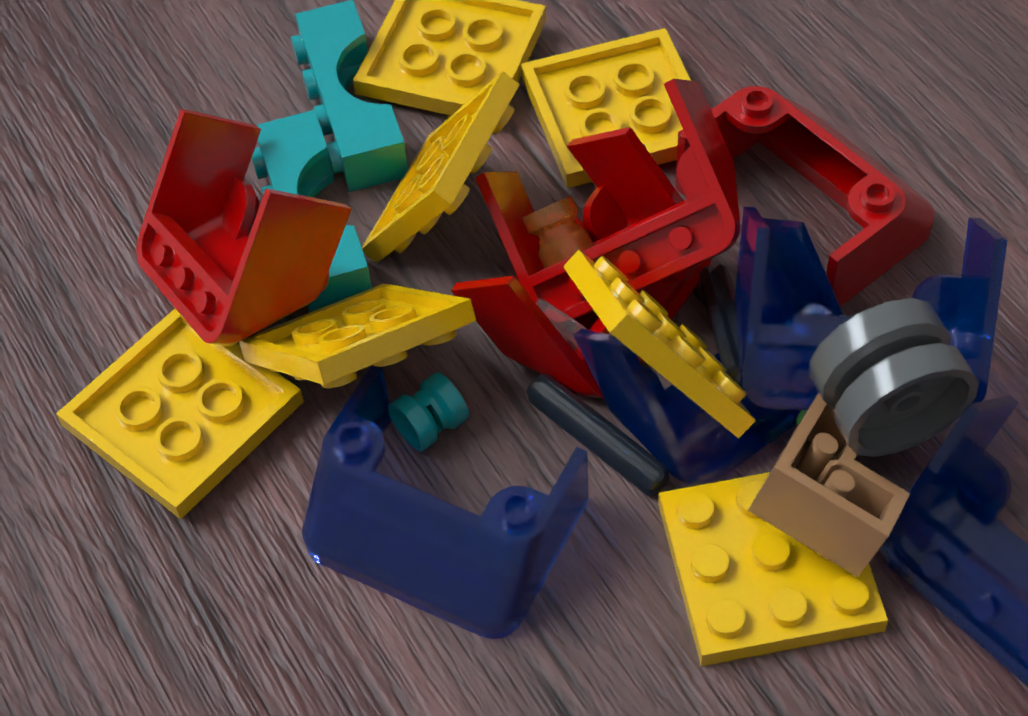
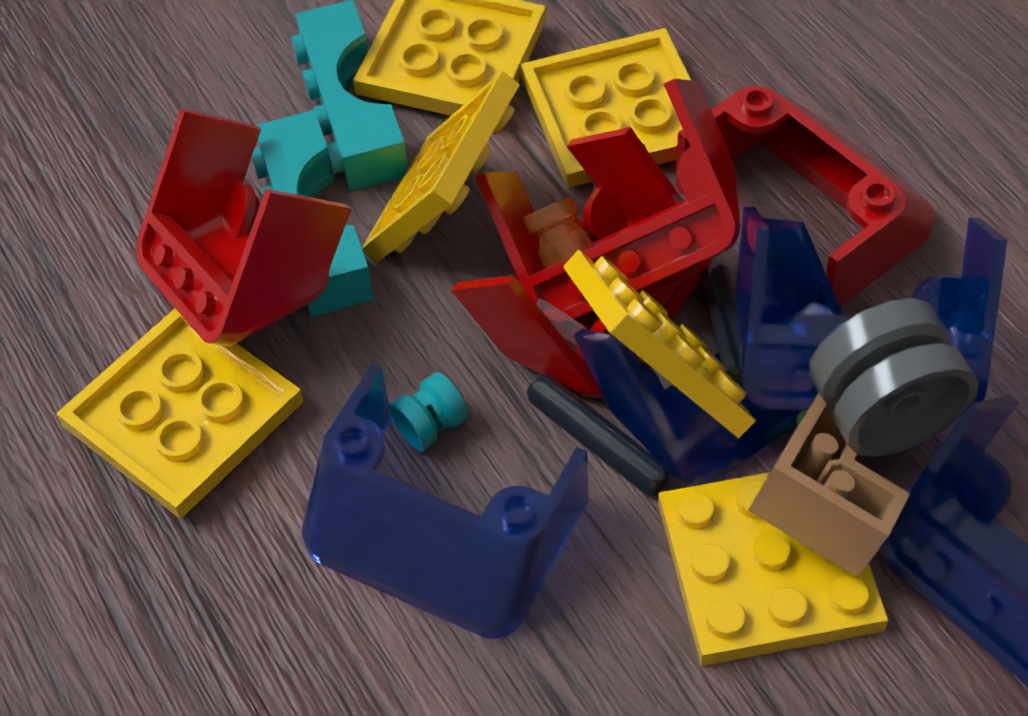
yellow plate [239,283,476,388] -> none

